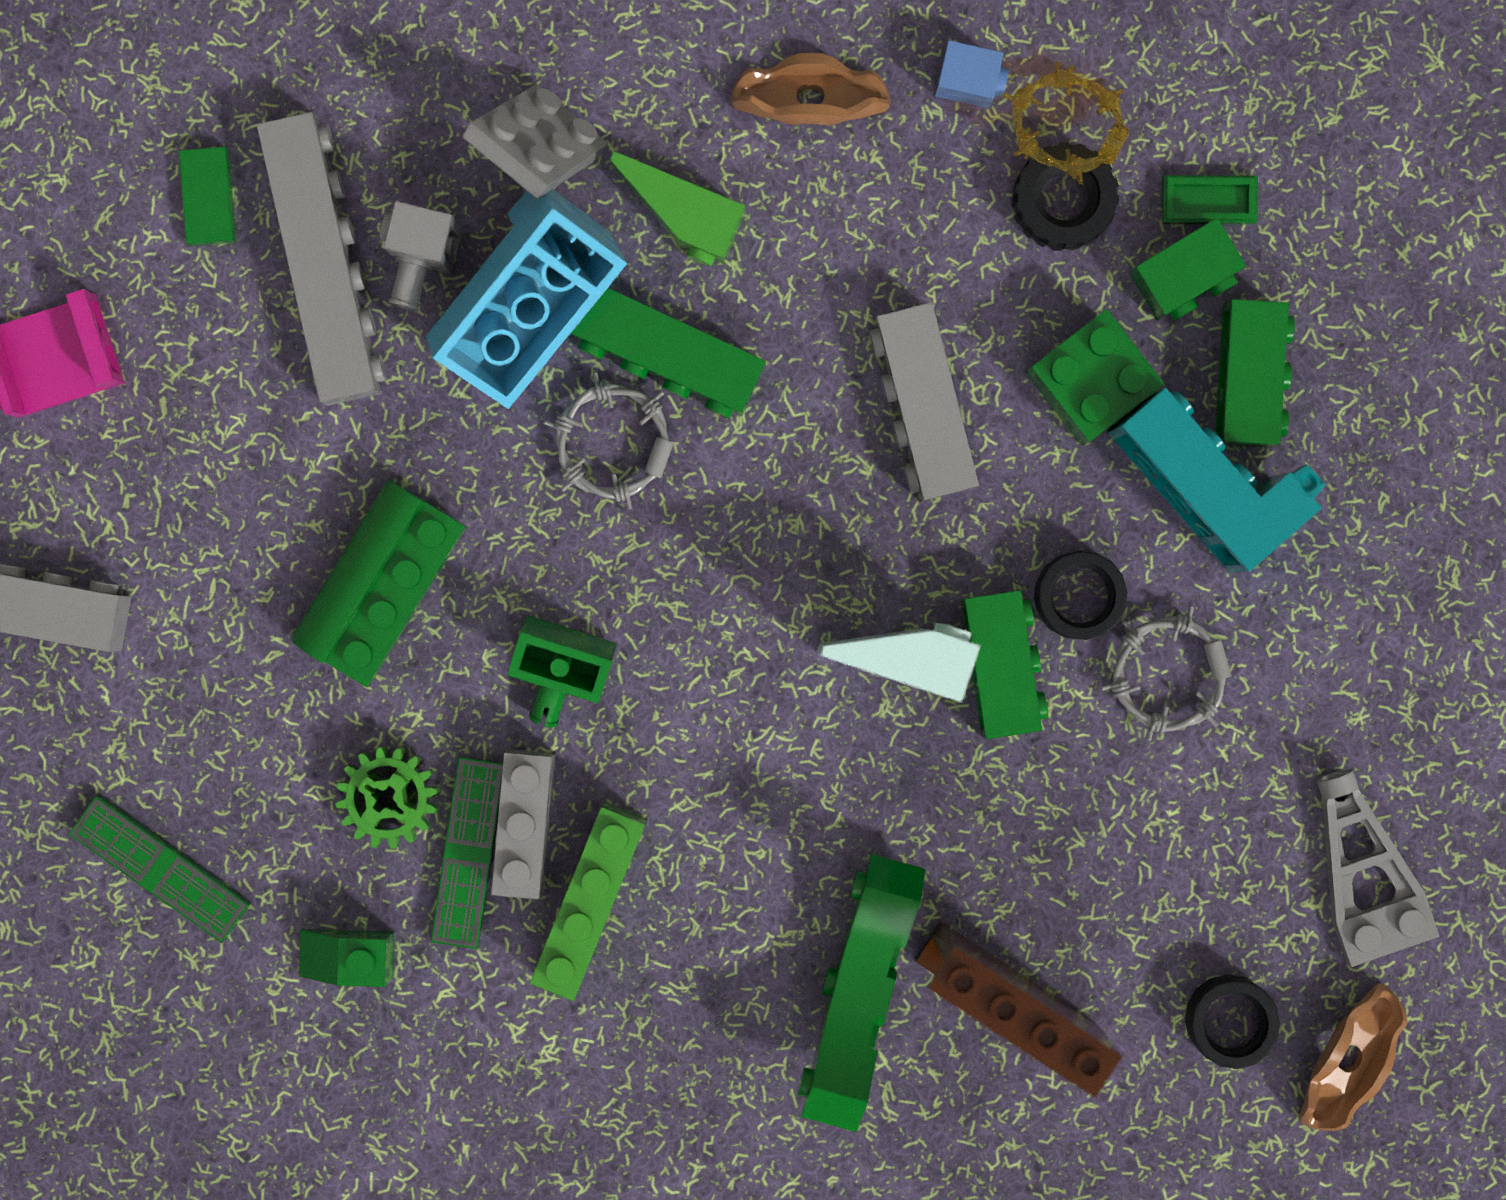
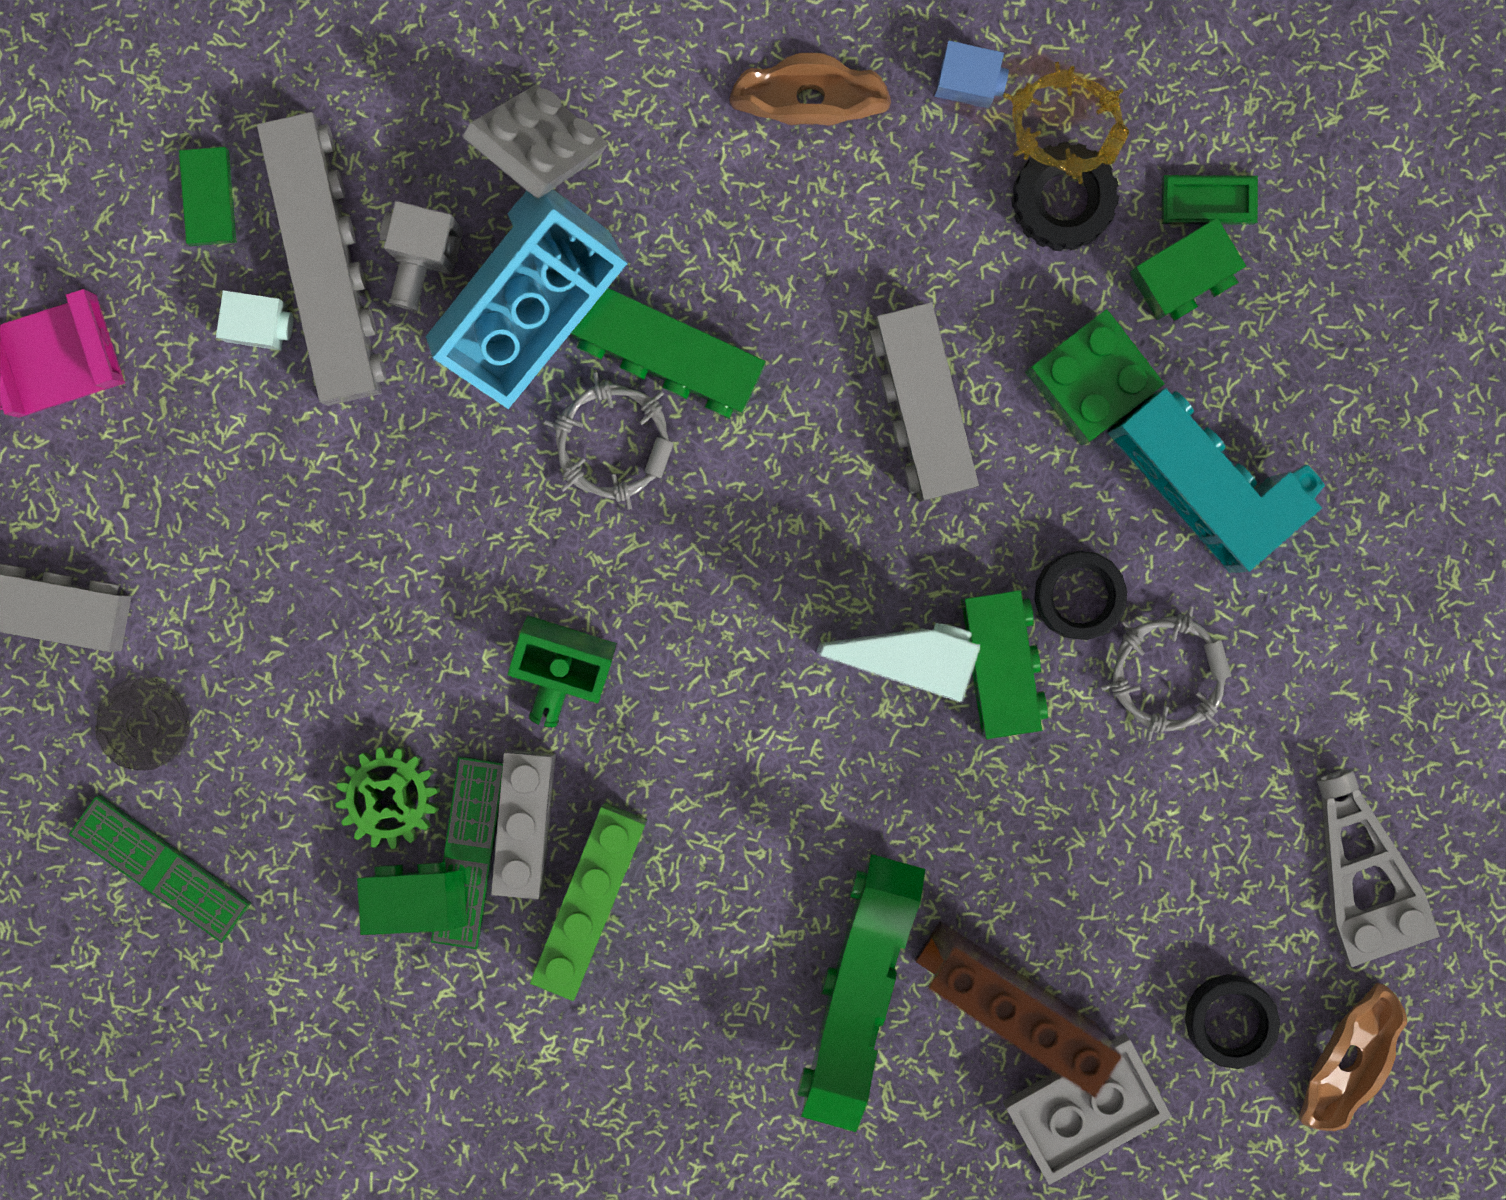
green brick [290,478,467,687] -> none
green slope [299,929,395,987] -> none
bright green slope [610,151,745,267] -> none
green brick [1215,299,1295,448] -> none
none -> clear smoke tile [95,678,191,771]
none -> light aqua brick [216,290,293,350]
none -> green brick [357,862,467,935]
none -> light grey plate [1002,1033,1172,1185]

